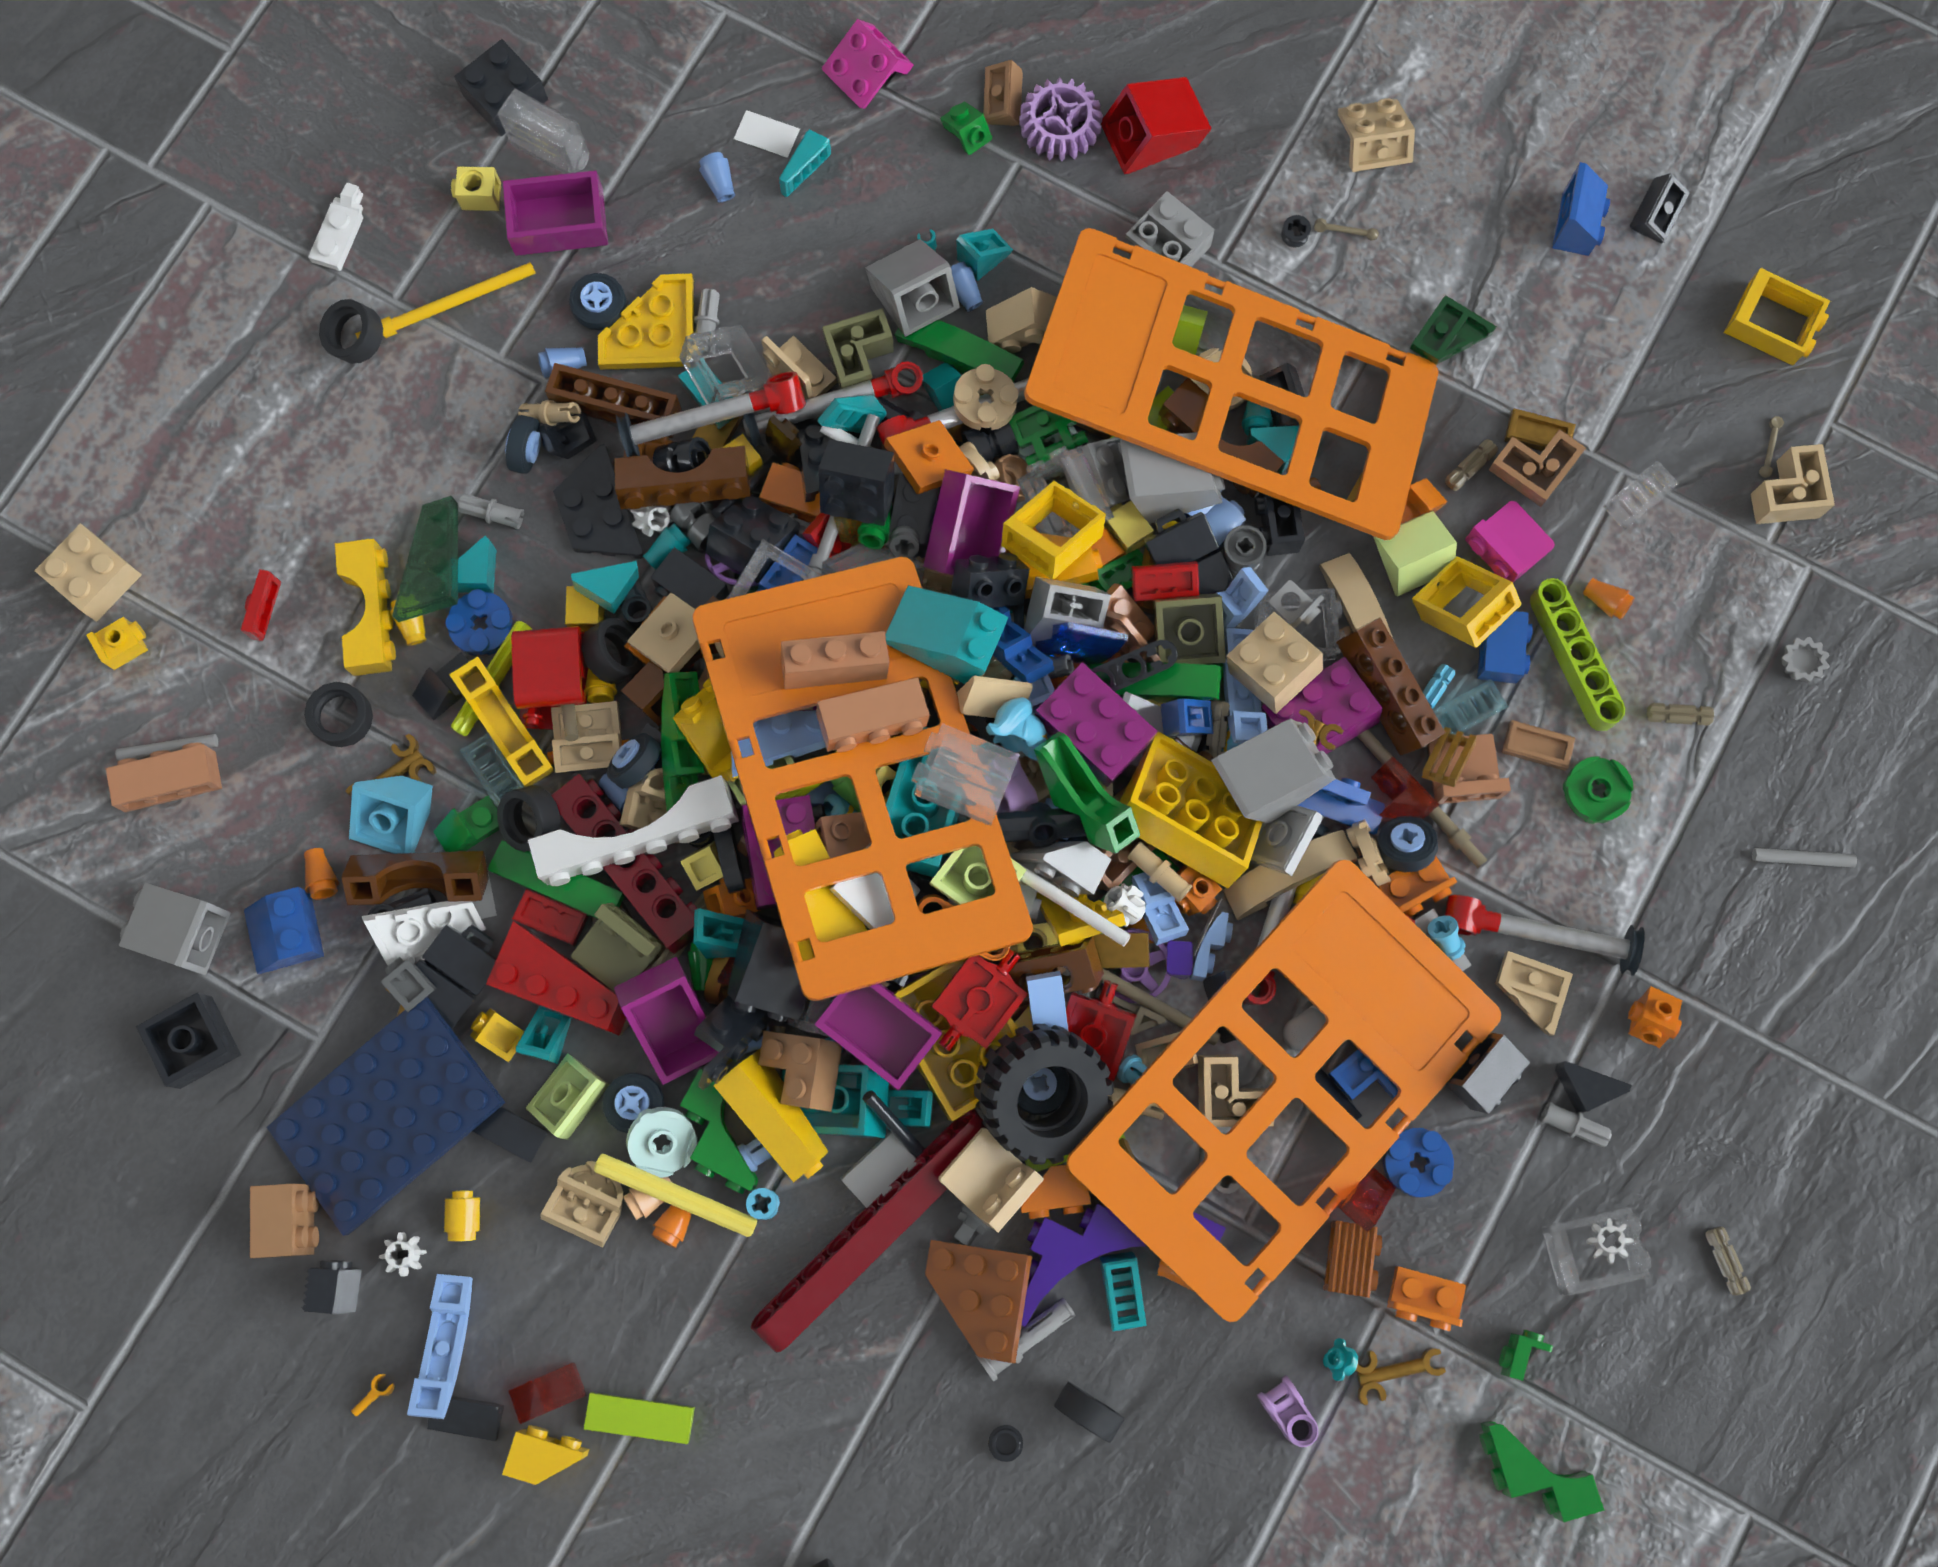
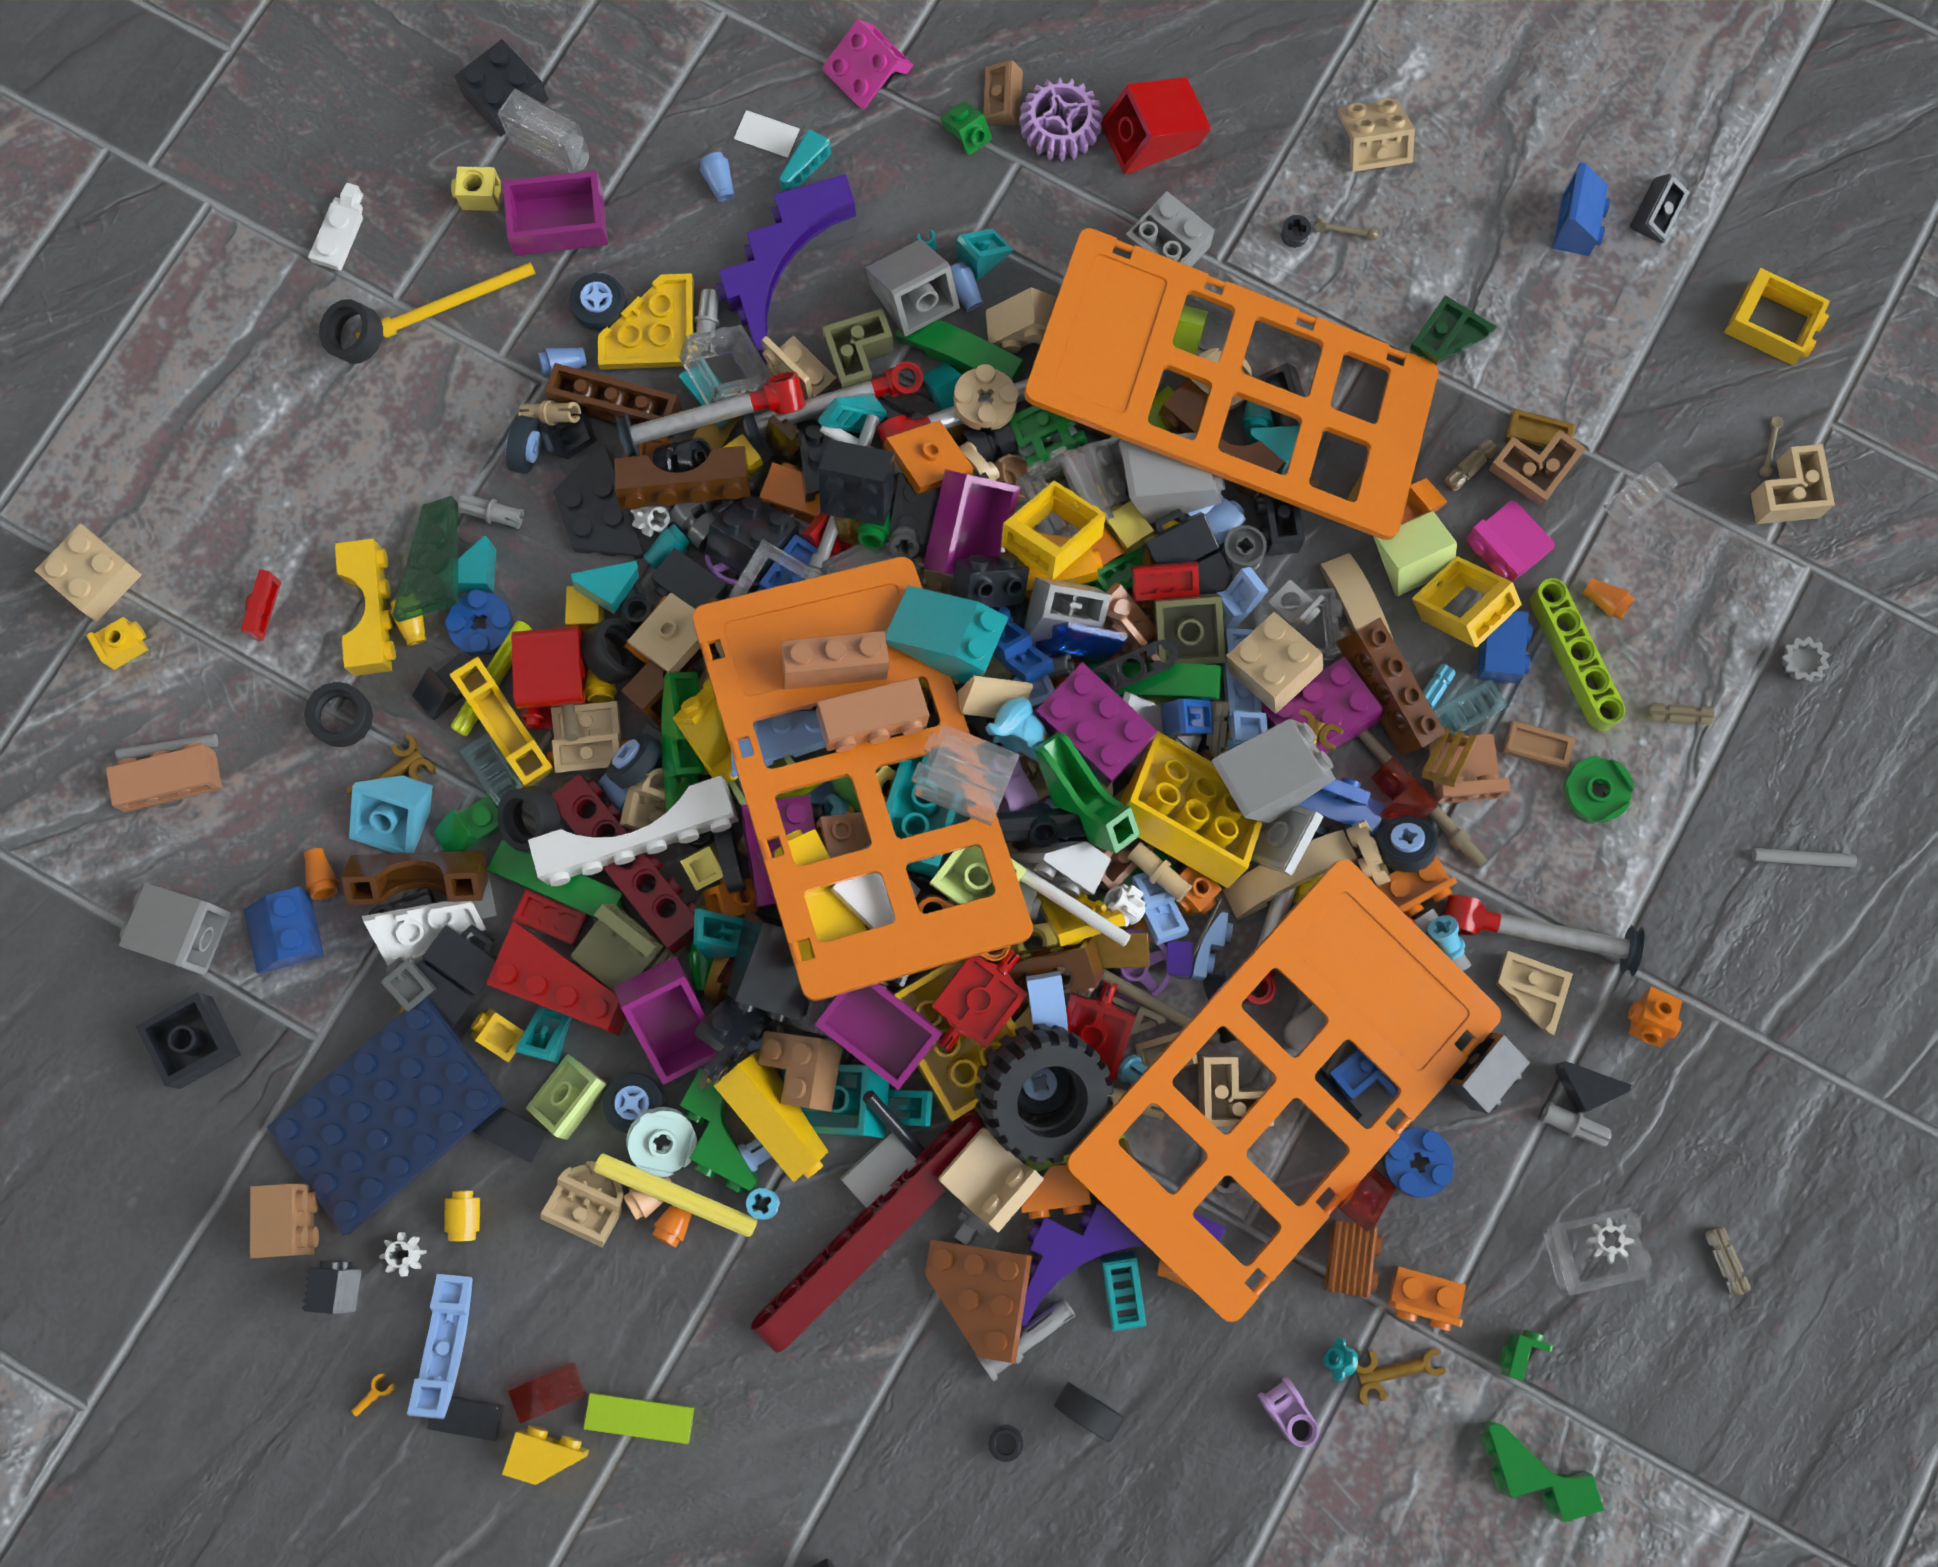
none -> dark purple arch [716,174,856,364]

